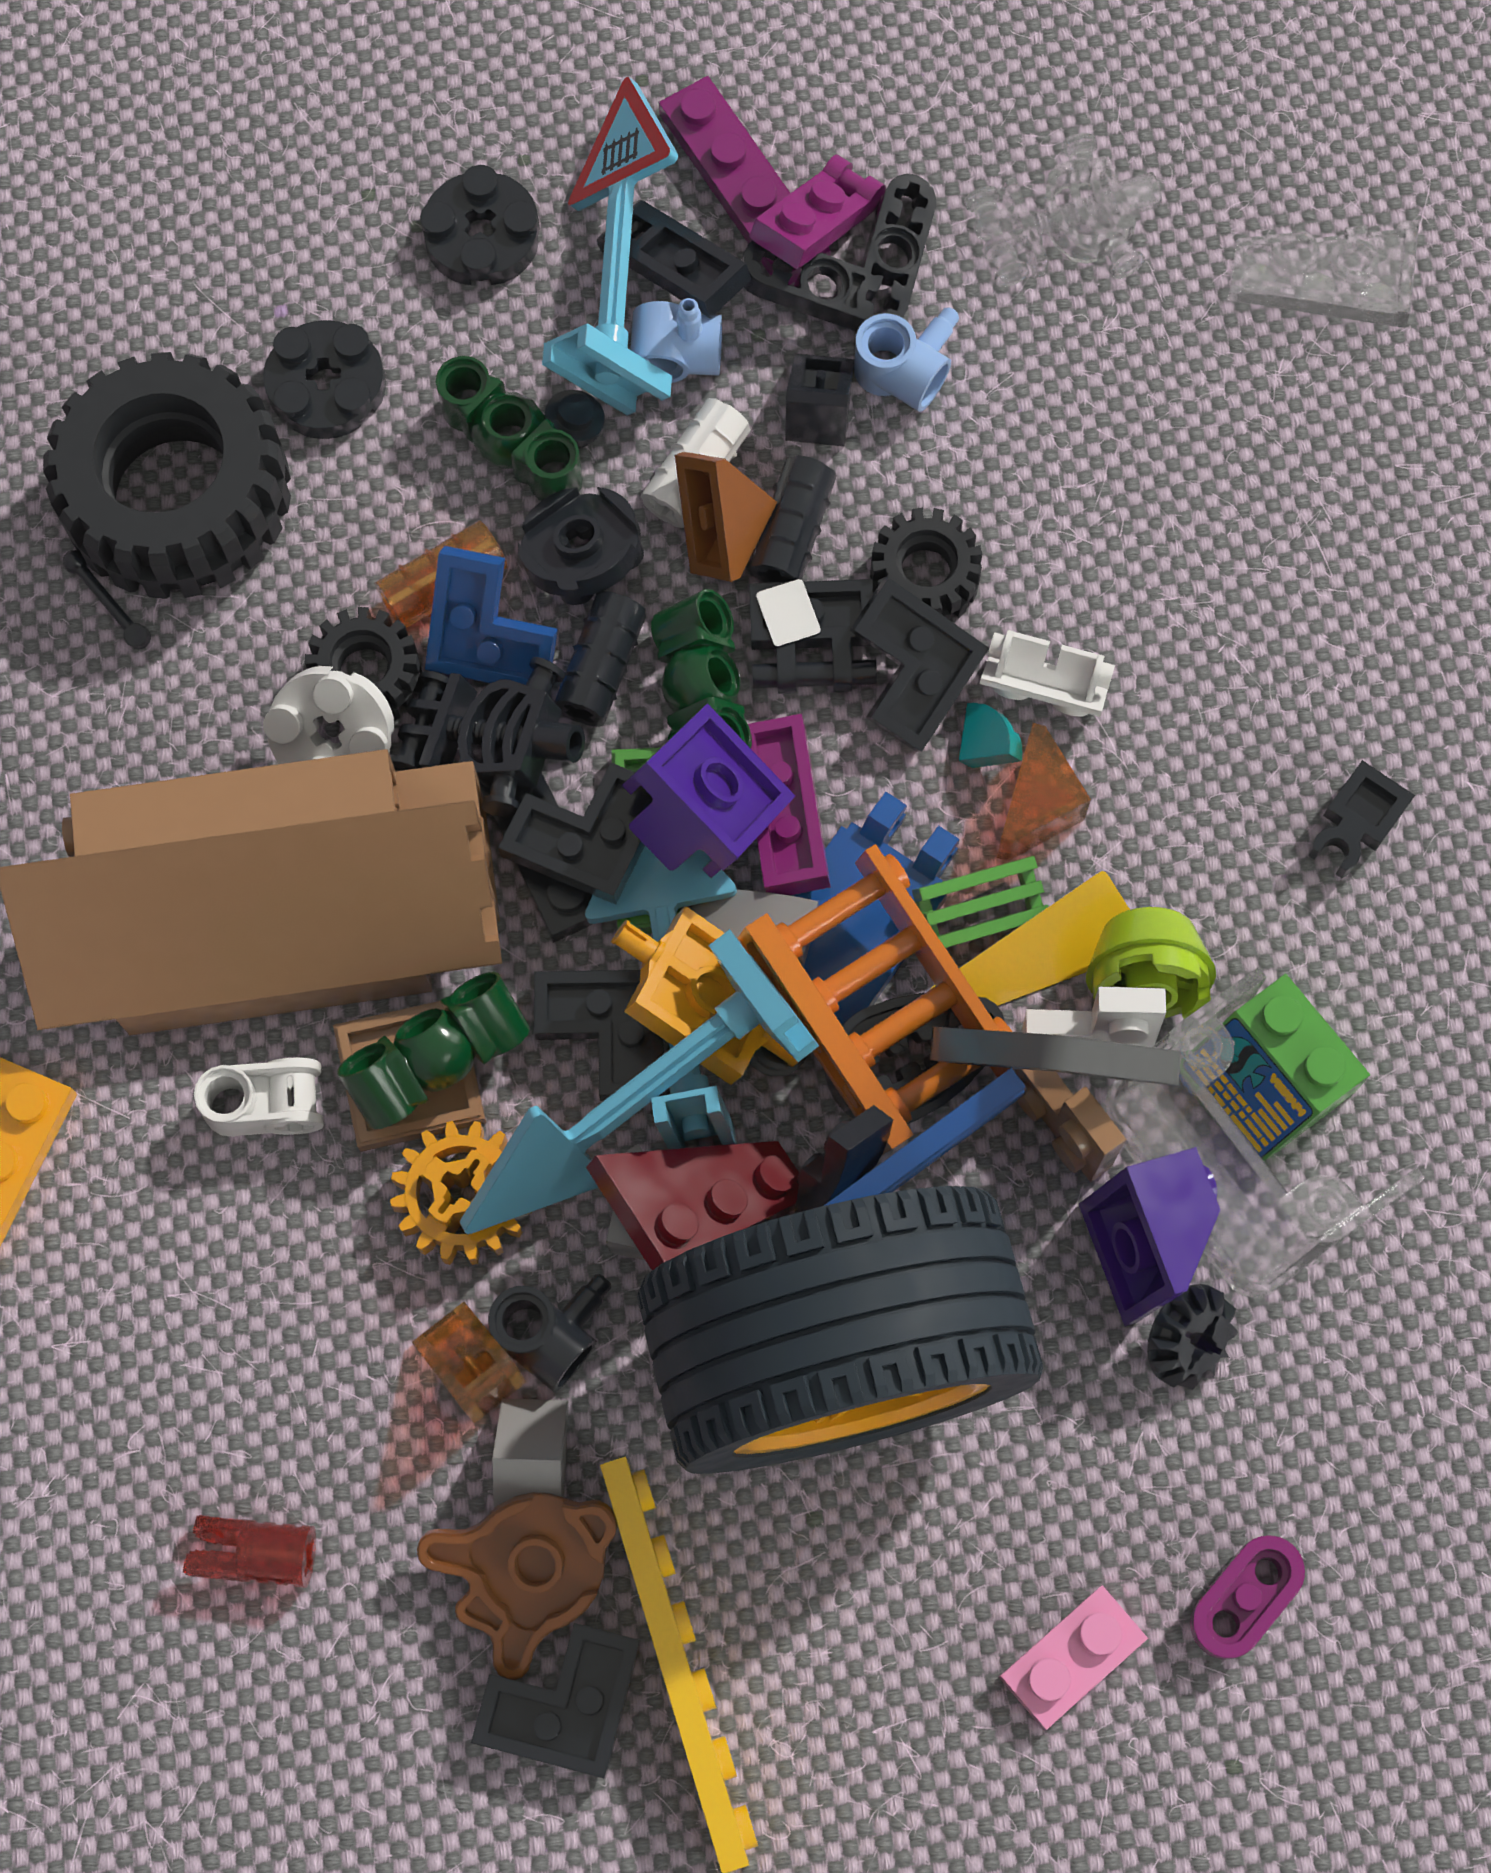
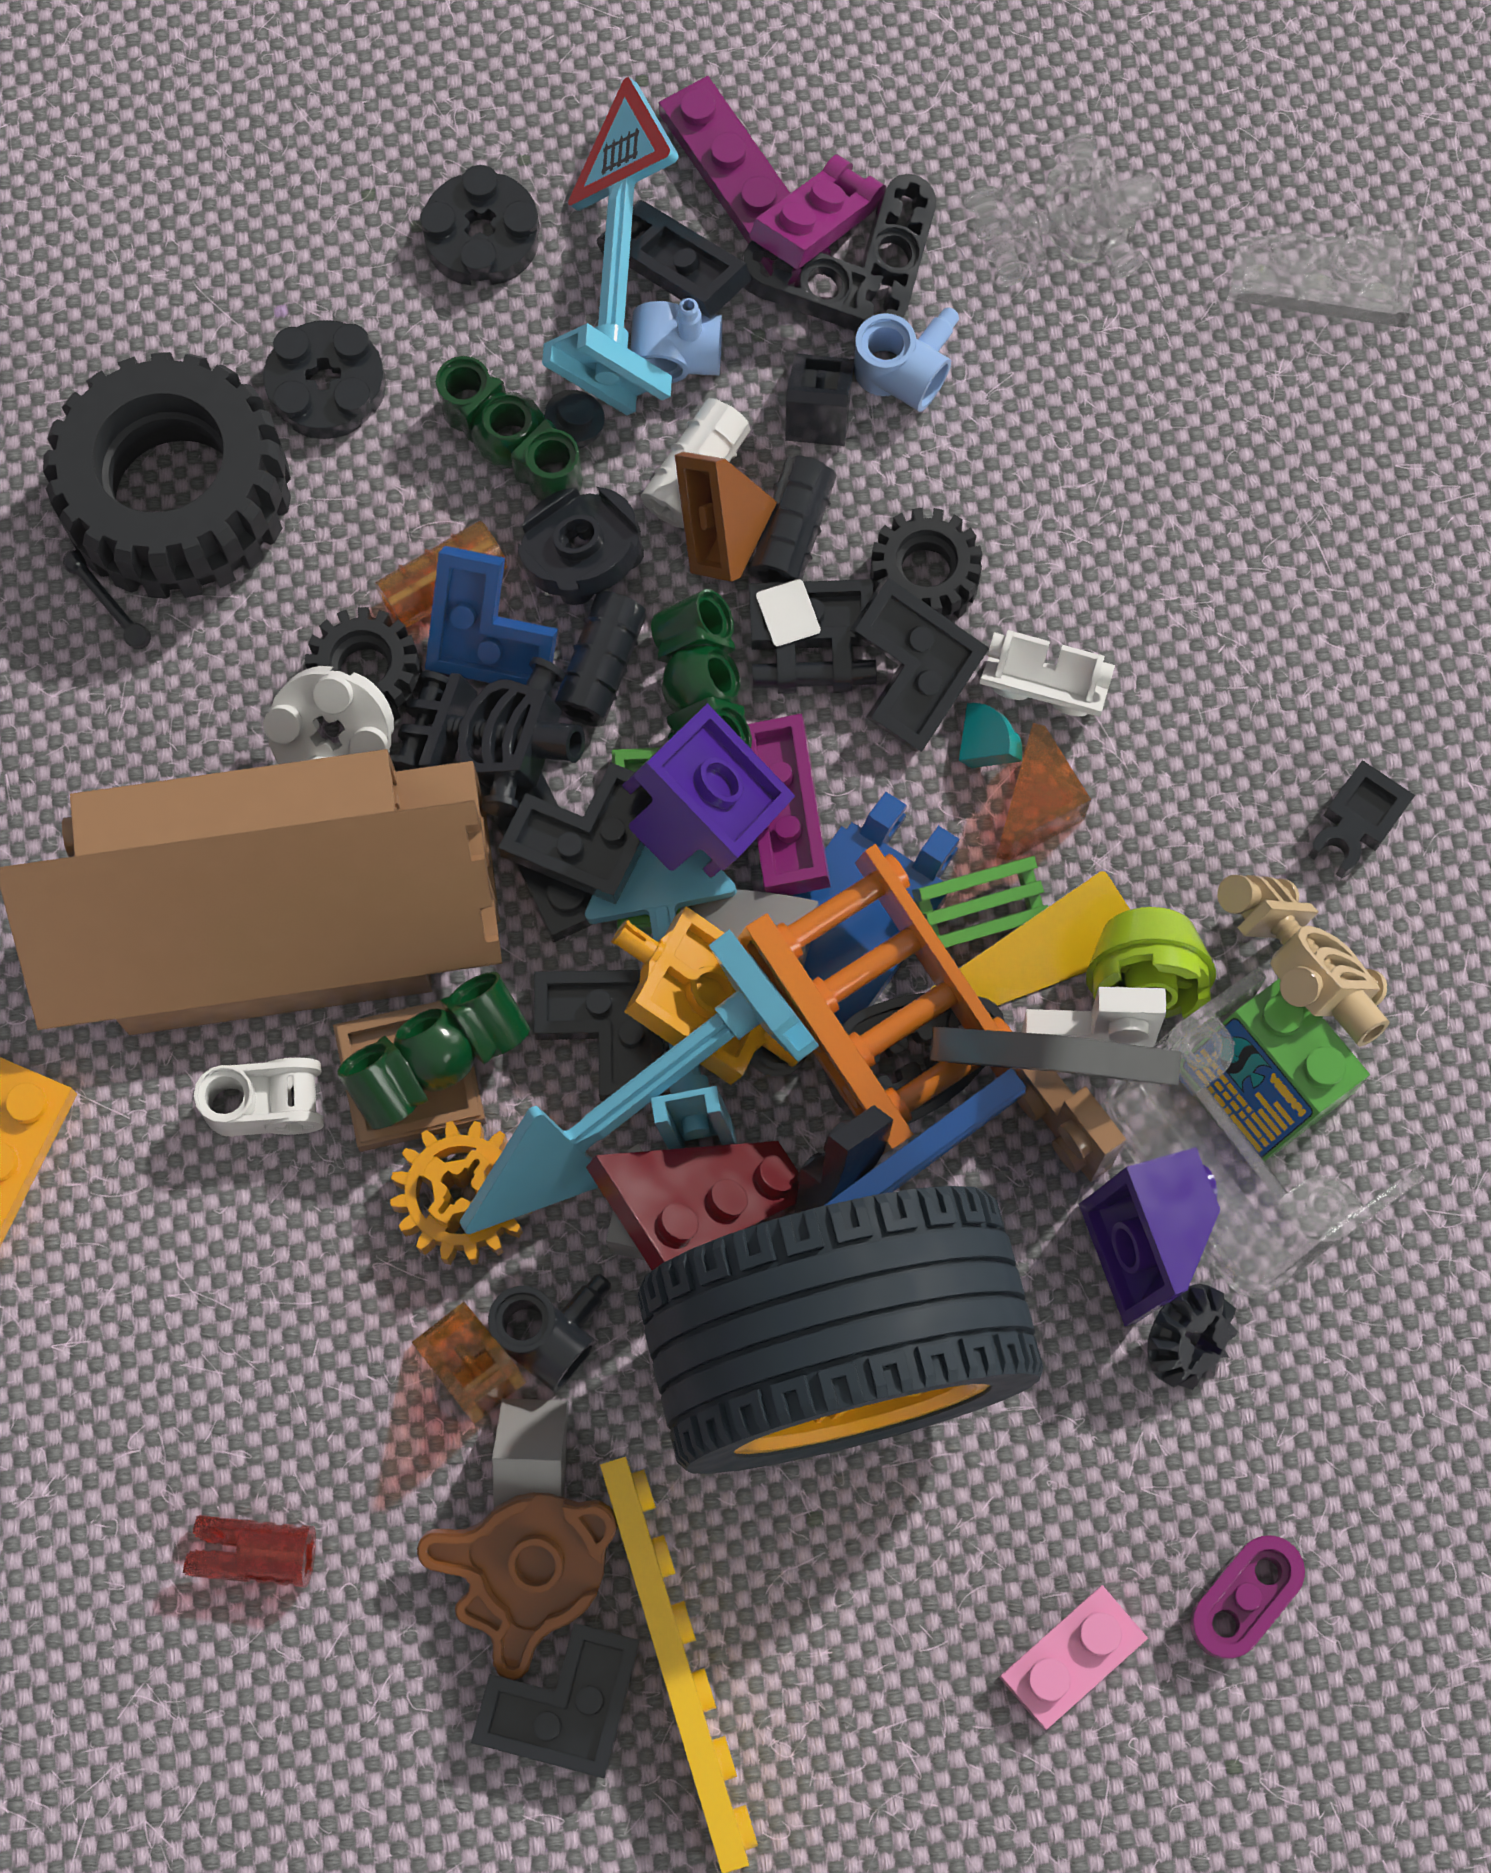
none -> tan piece [1217,875,1390,1047]

